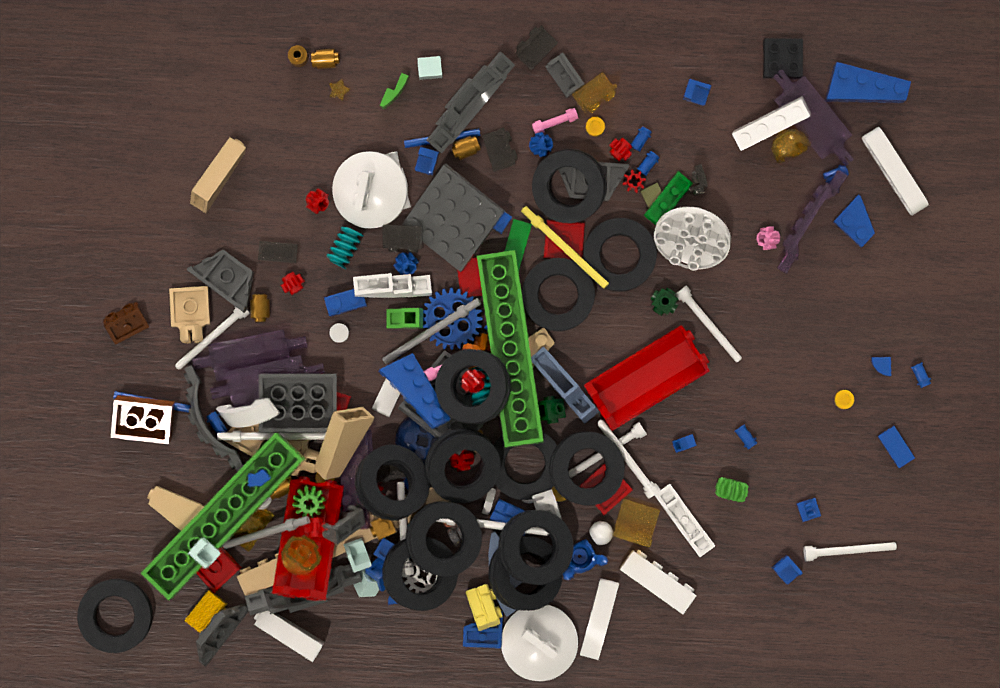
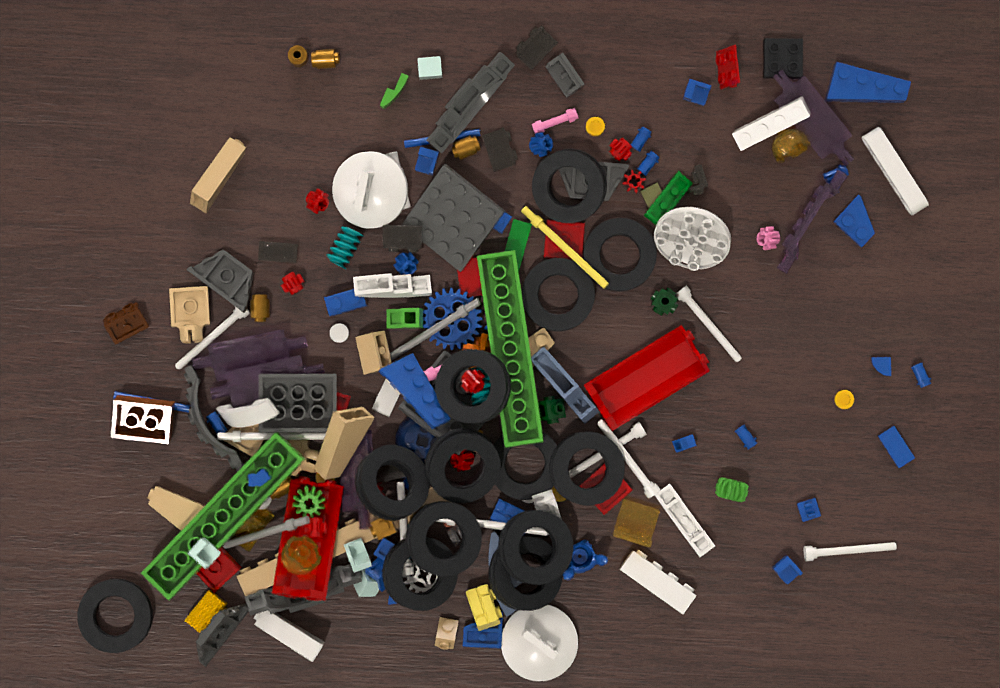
dark grey hinge [322,505,365,545] -> none
clear yellow piece [329,79,350,101] -> none
white tile [482,488,496,515] -> none
clear yellow bracket [572,72,618,114] -> none
white slope [580,578,619,660] -> none
white piece [589,521,613,545] -> none
none -> tan brick [355,331,392,374]
none -> tan bracket [435,617,459,650]
none -> red hinge [715,45,740,89]

